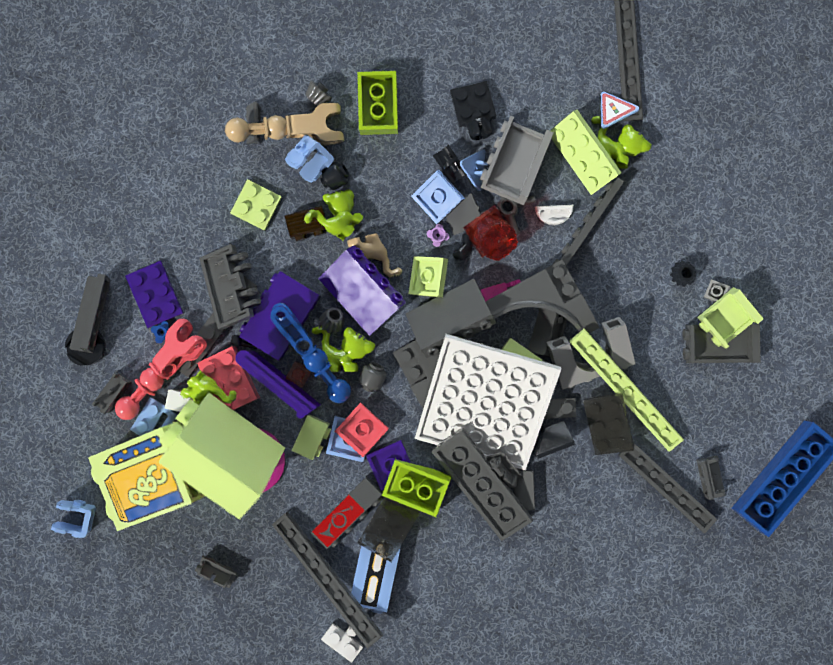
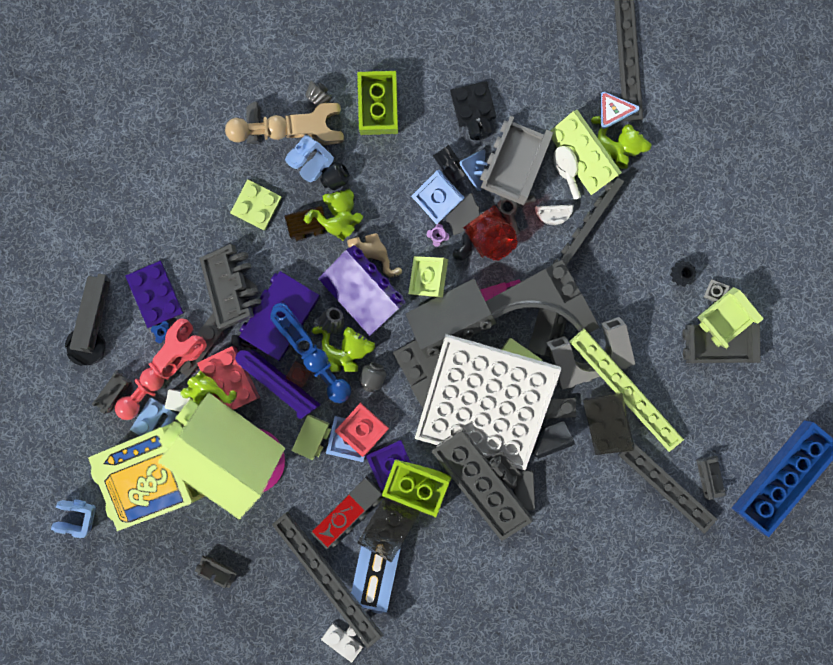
none -> white piece [553,146,581,200]

